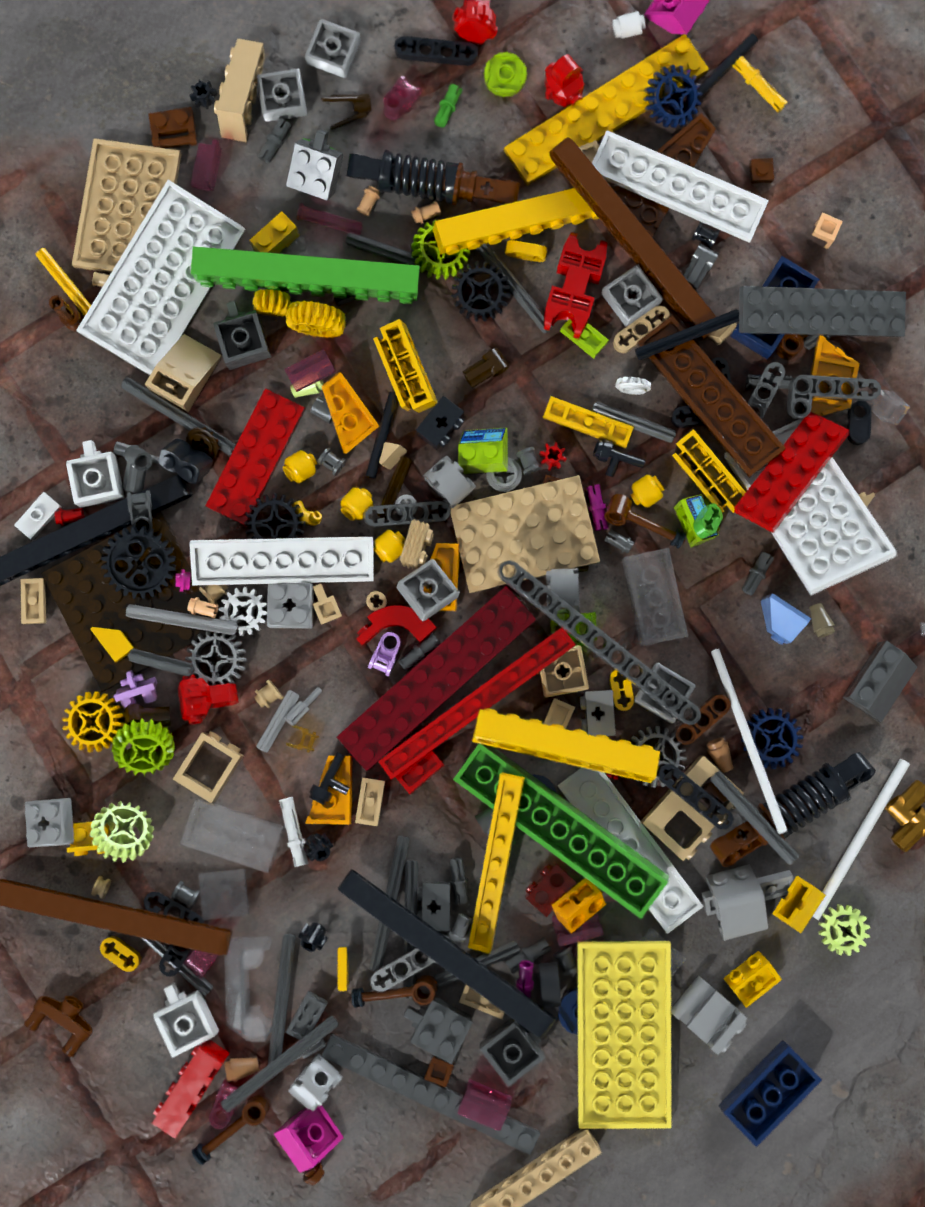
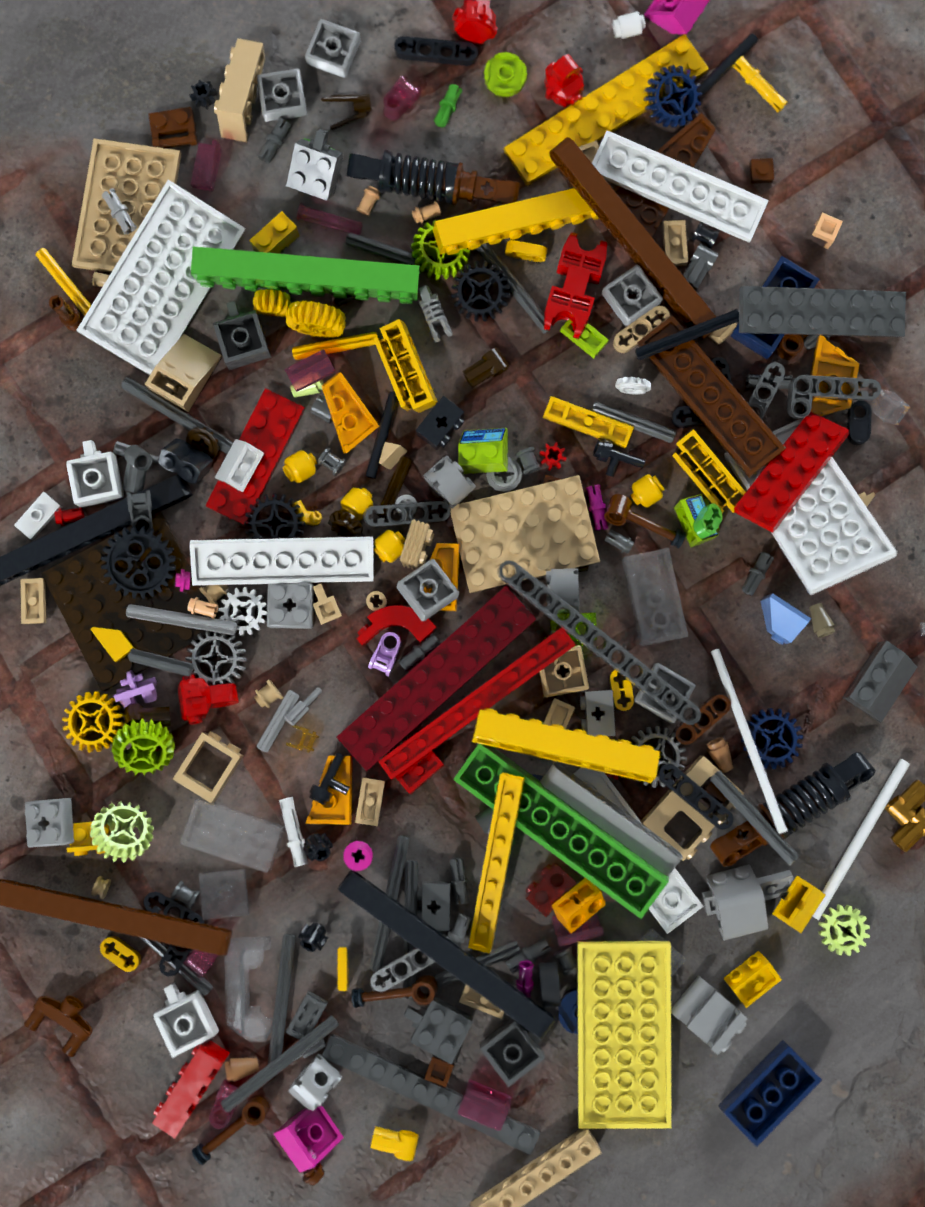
none -> light grey pin [102,189,137,235]
none -> white panel [215,439,264,492]
none -> yellow axle [292,332,378,360]
none -> dark brown gear [328,511,363,537]
none -> dark pink piece [343,841,373,871]
none -> yellow piece [370,1126,419,1161]
none -> light grey hinge [418,285,453,343]
none -> light grey beam [540,762,683,876]
none -> tan plate [662,220,688,266]

